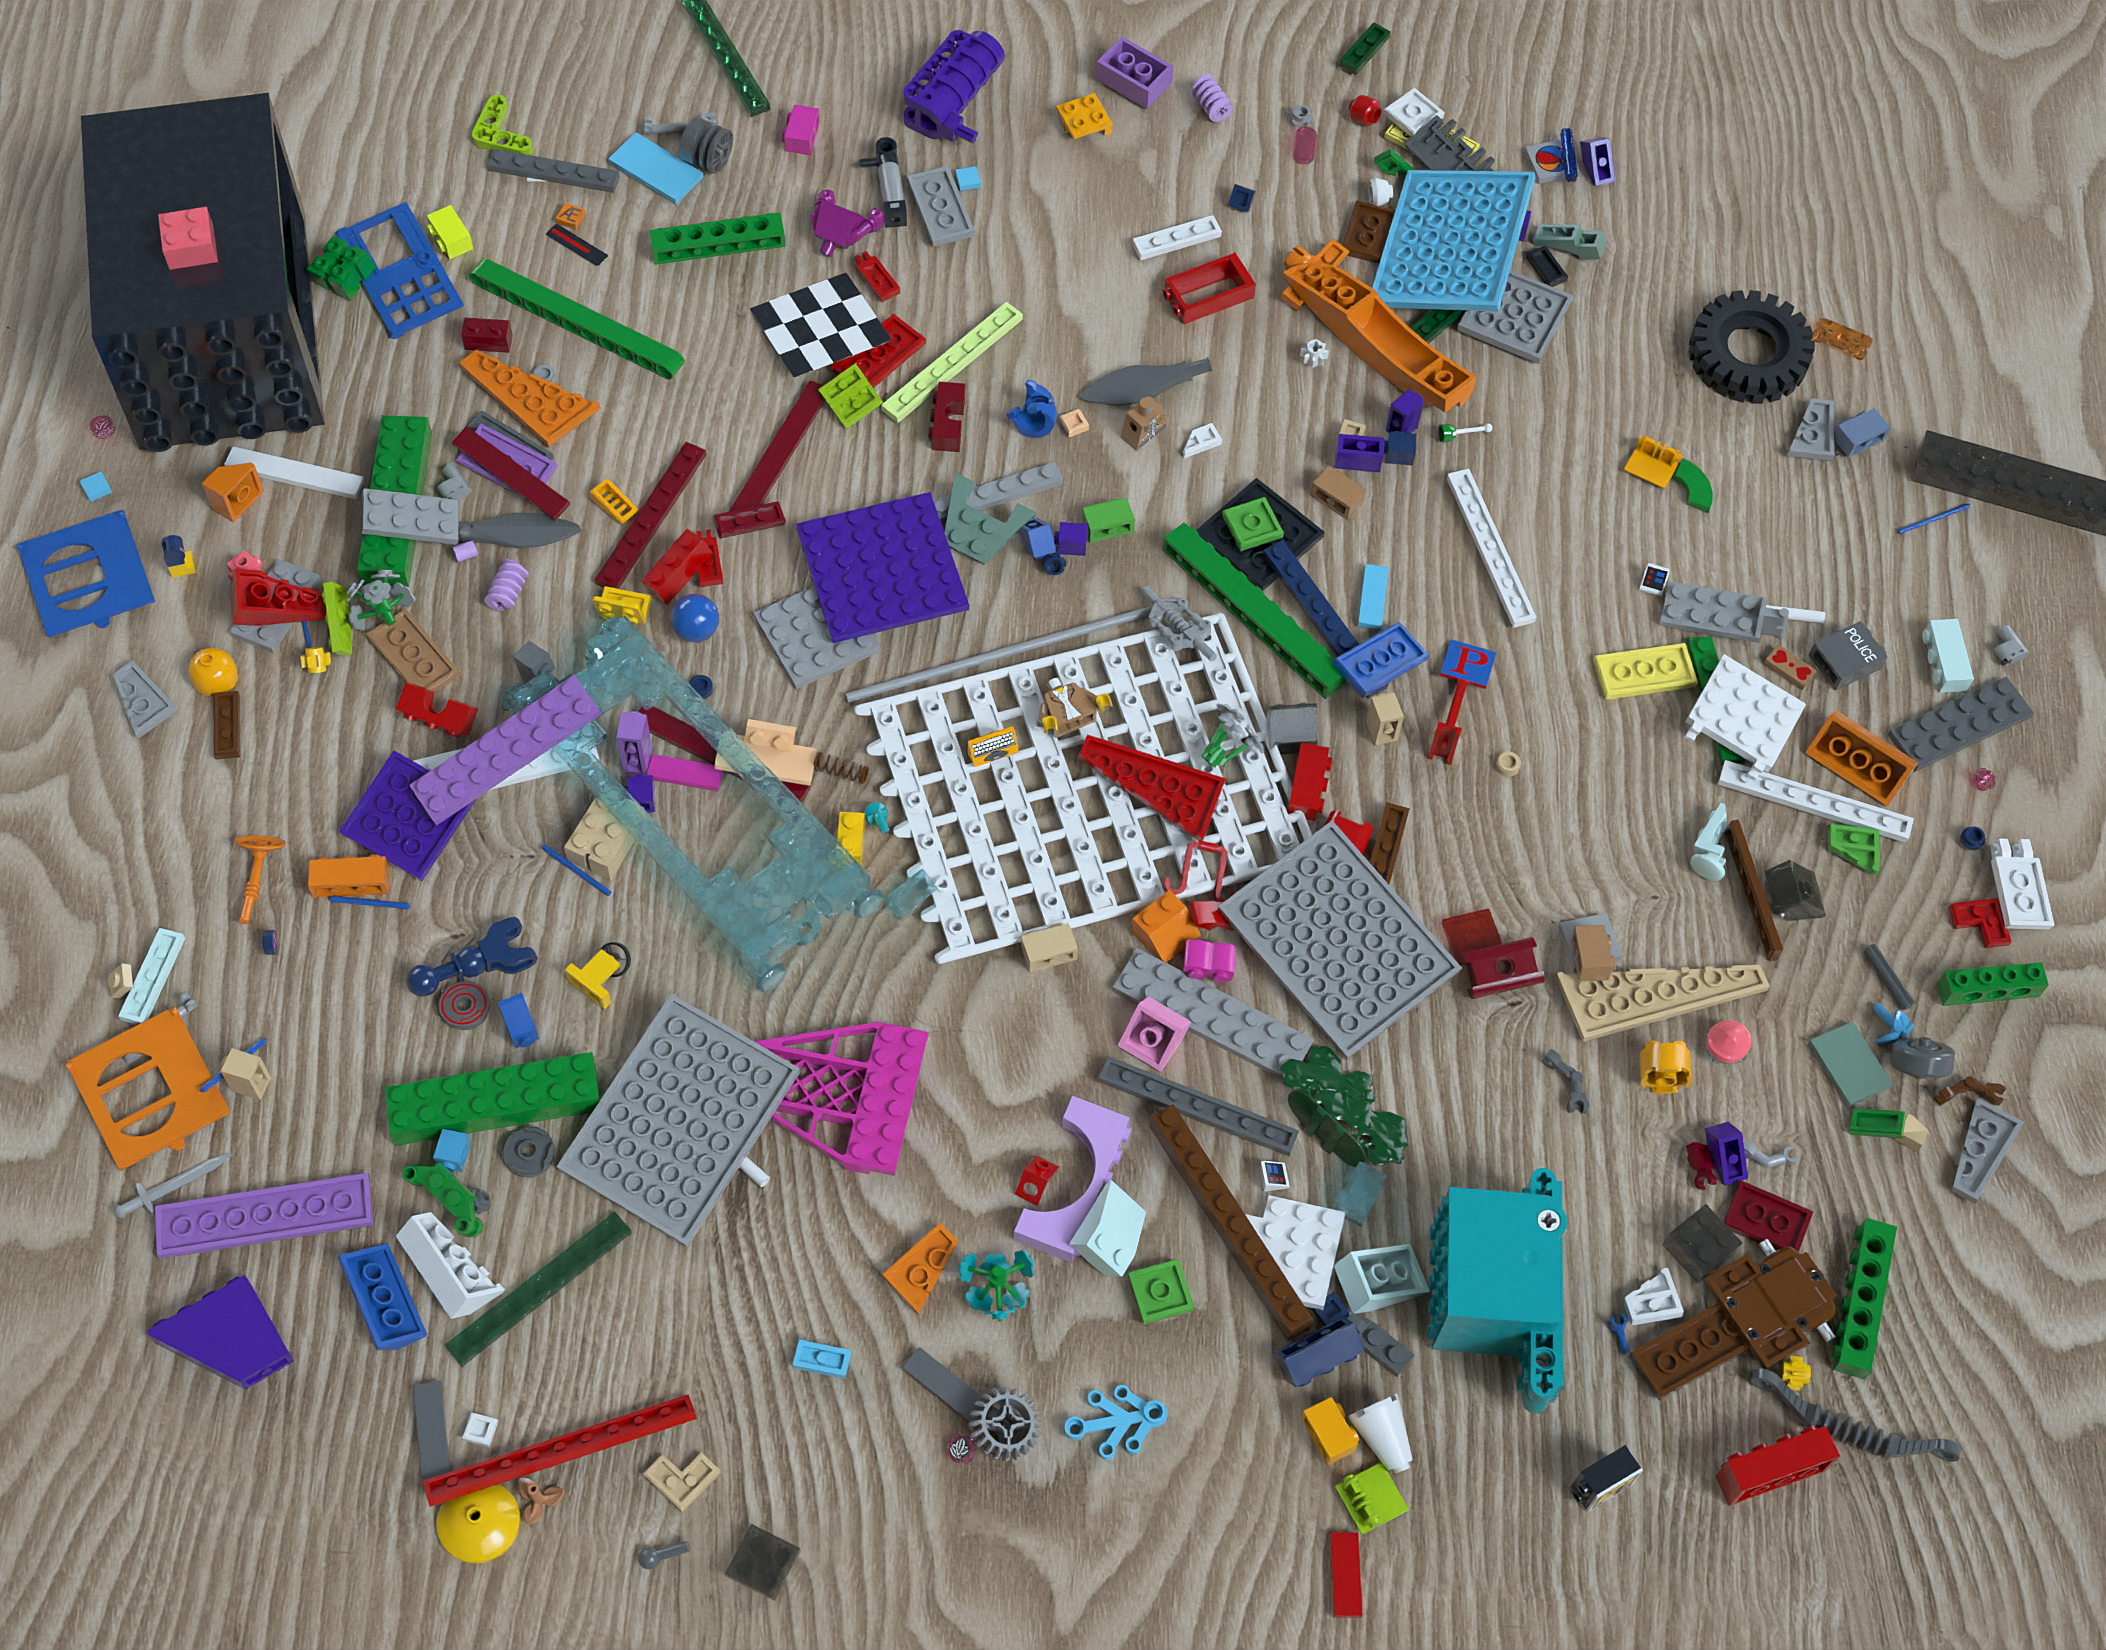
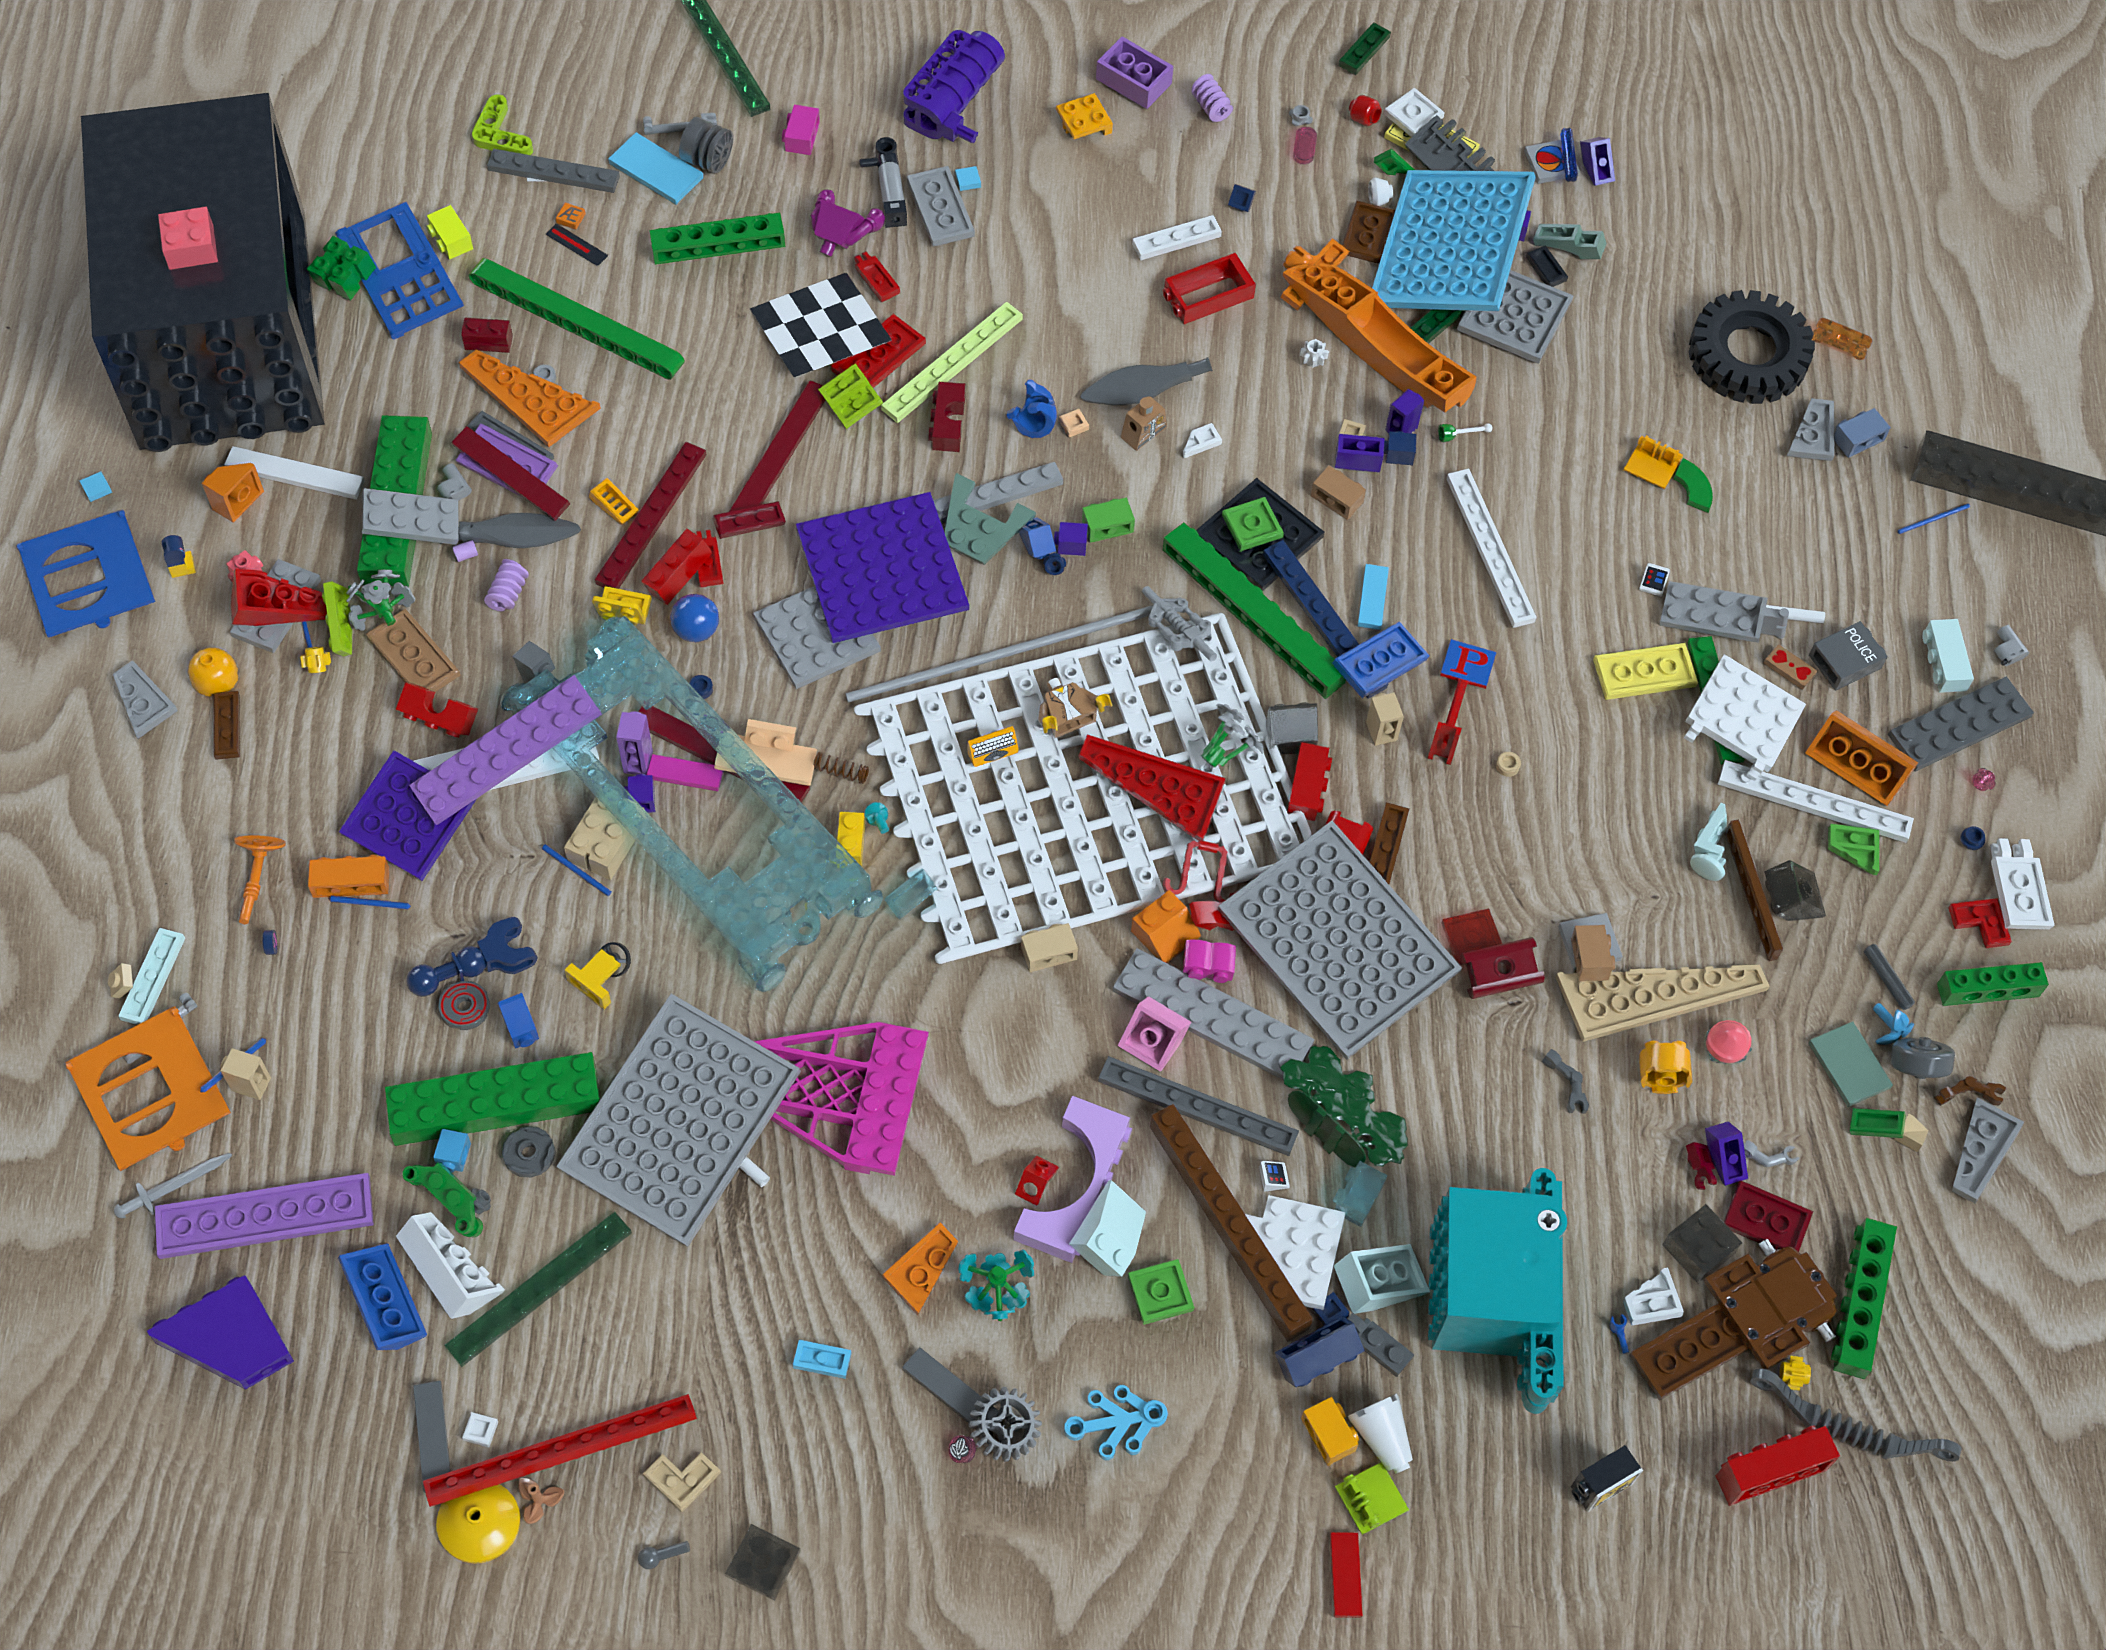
clear pink tile [90,415,115,439] -> none

